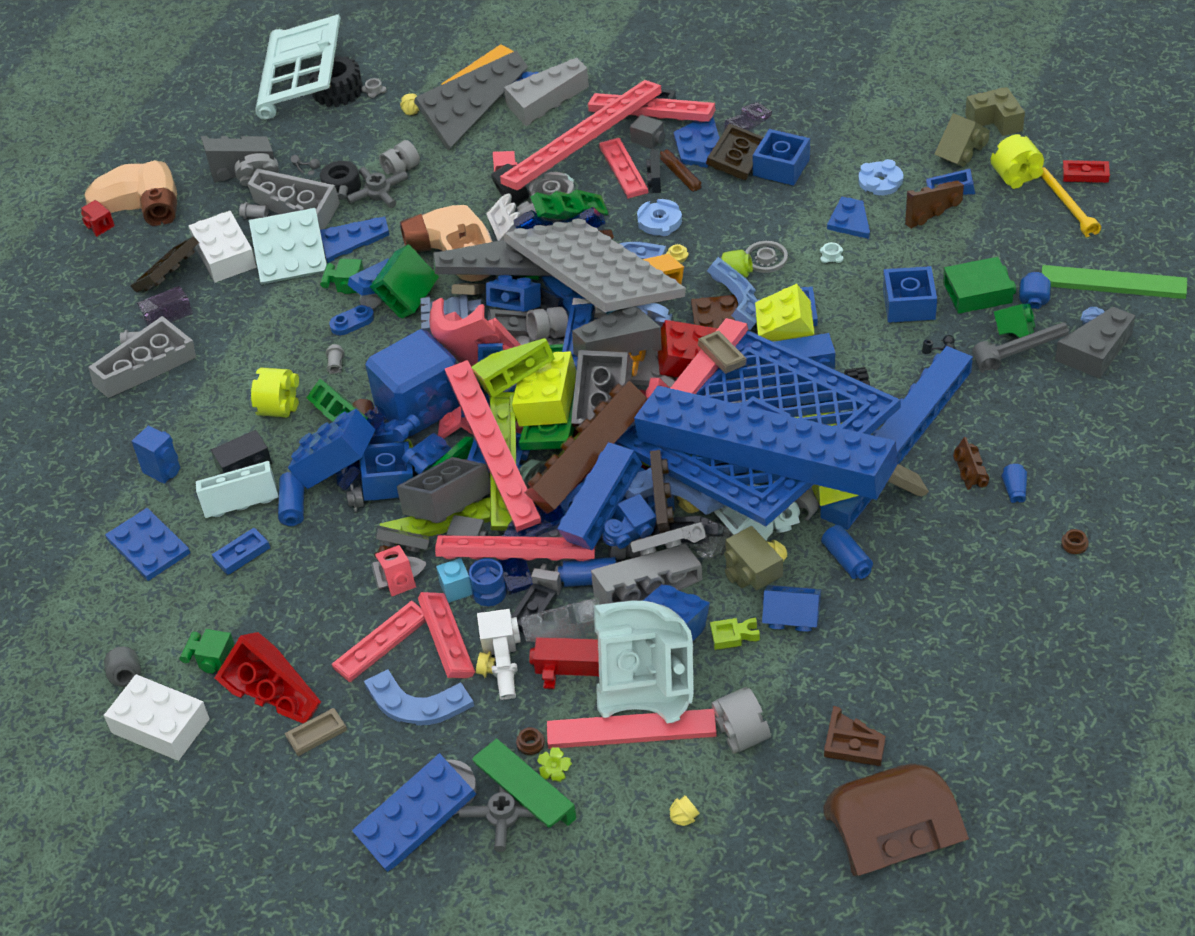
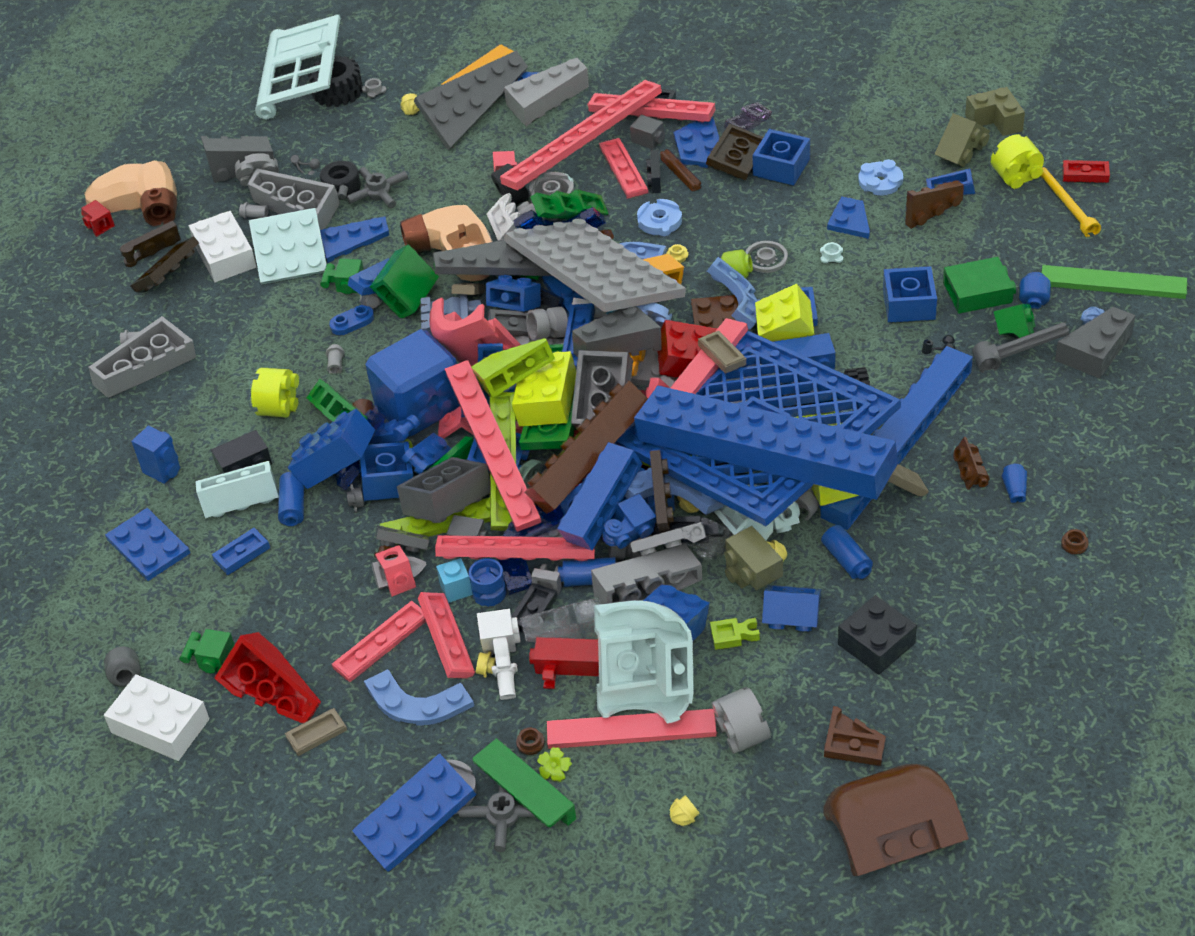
clear purple hinge [137,286,193,326] -> none
light grey wheel [379,140,420,177] -> none
none -> dark brown plate [120,221,181,267]
none -> black brick [838,595,917,675]

